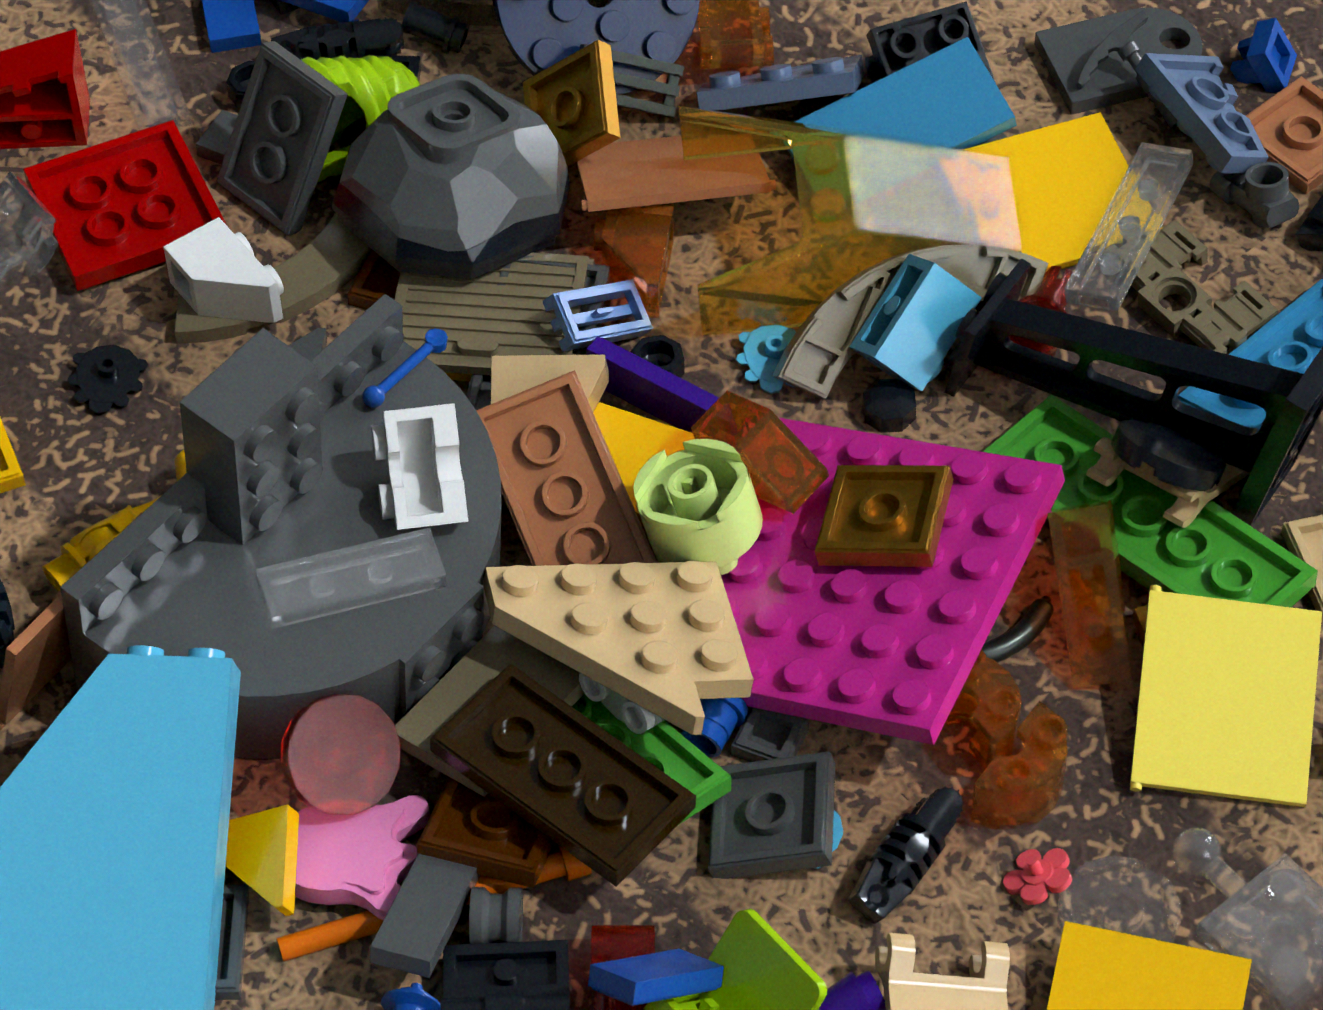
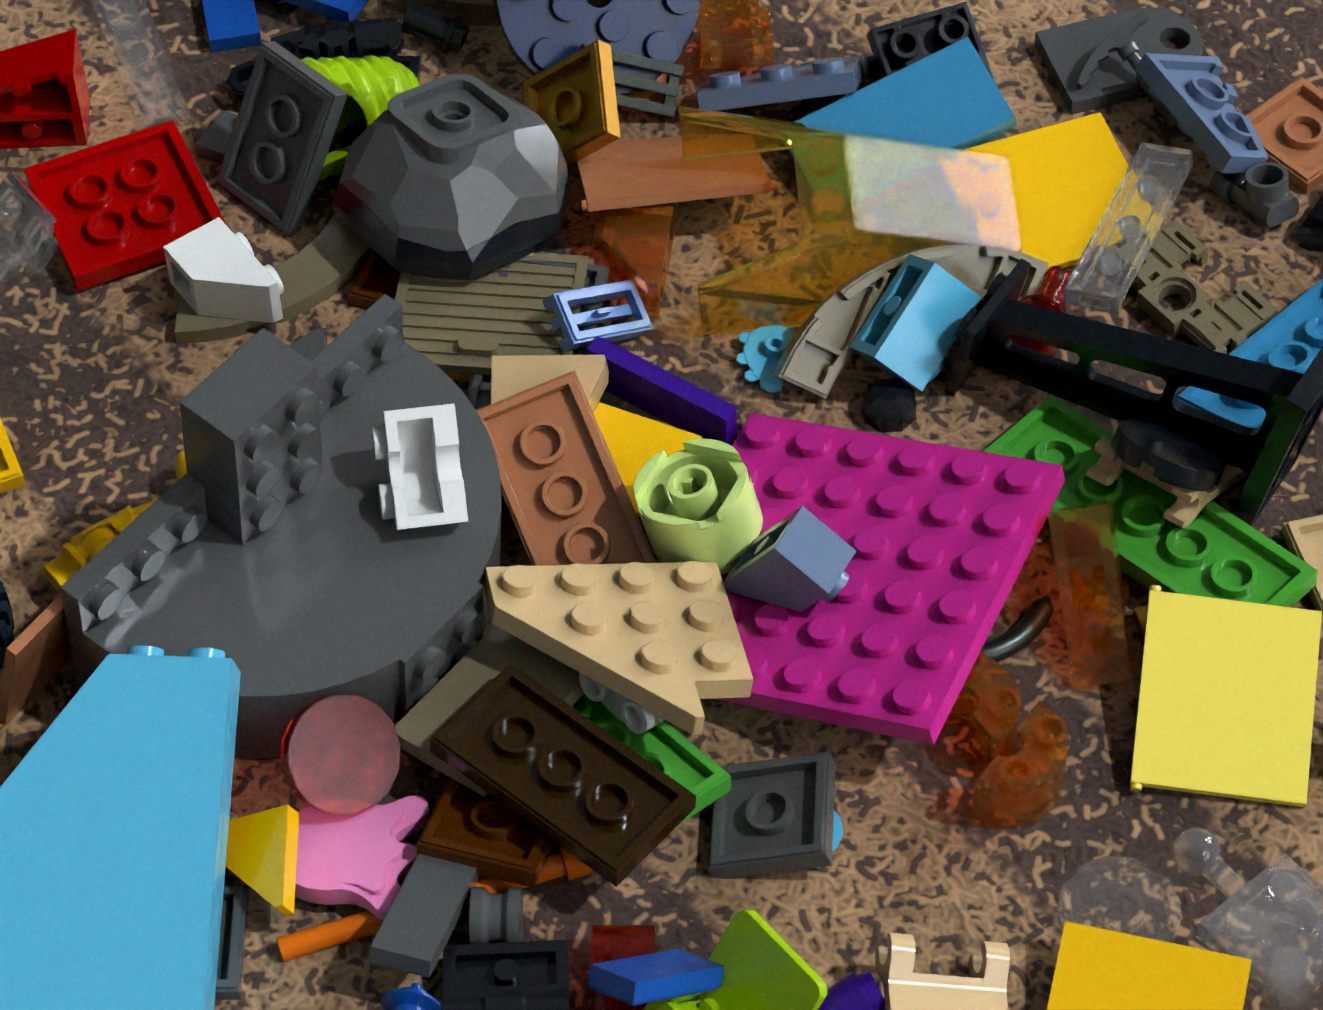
black piece [68,345,148,415] -> none
clear tile [256,527,447,629] -> none
blue hinge [362,328,448,408] -> none
black tile [630,335,685,378] -> none
blue piece [680,698,748,757] -> none
clear orange slope [691,390,829,514] -> none
dark grey tile [731,707,810,762] -> none
pearl gold tile [815,465,954,567] -> none
black hinge [848,786,964,924] -> none
coral plant [1003,848,1073,905] -> none
blue tile [1230,18,1297,93] -> none
none -> sand blue slope [723,506,856,612]

